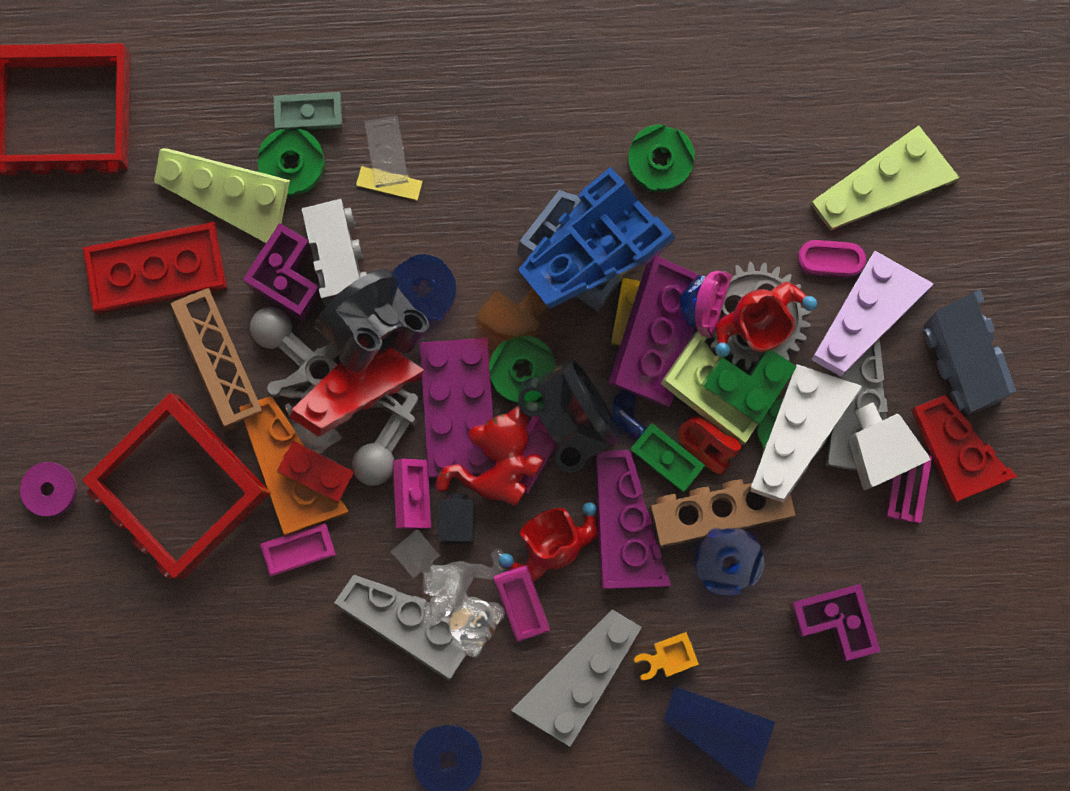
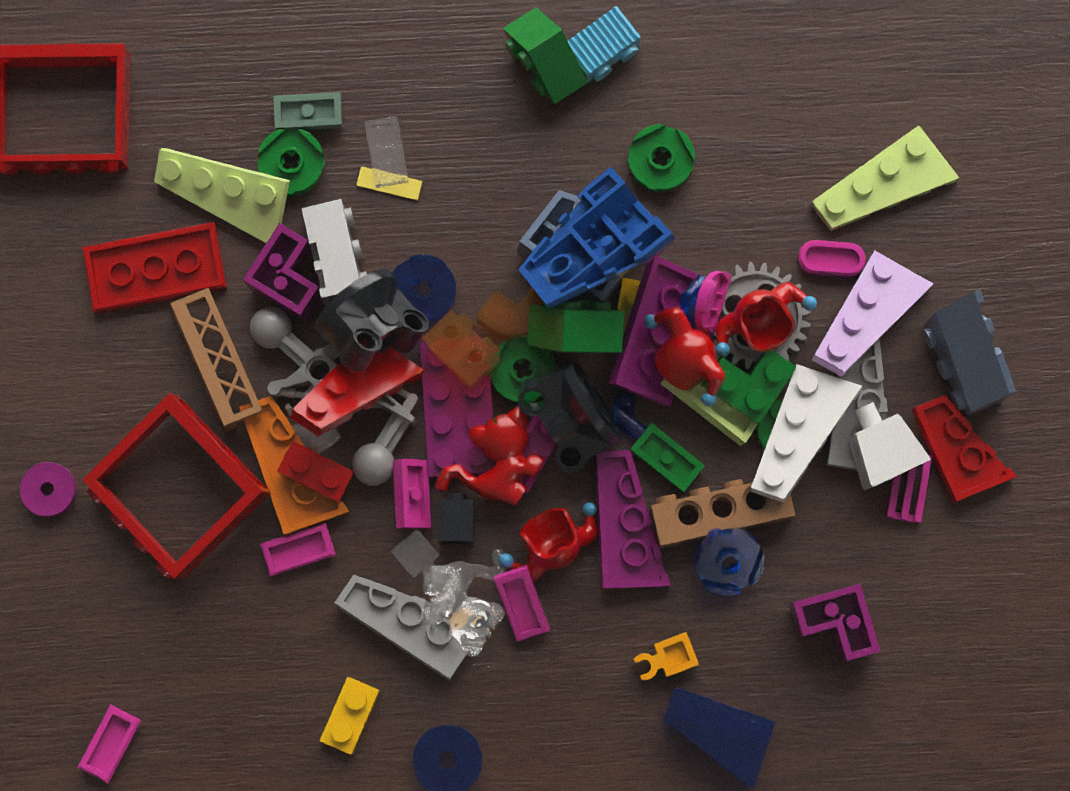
light grey wing [511,609,642,747] -> none
red plate [678,416,741,474] -> none
none -> dark pink tile [77,705,141,783]
none -> yellow plate [320,677,380,755]
none -> clear orange brick [422,310,500,392]
none -> green brick [503,8,588,104]
none -> green brick [527,299,624,352]
none -> medium azure brick [568,6,641,82]
none -> red piece [643,307,726,406]

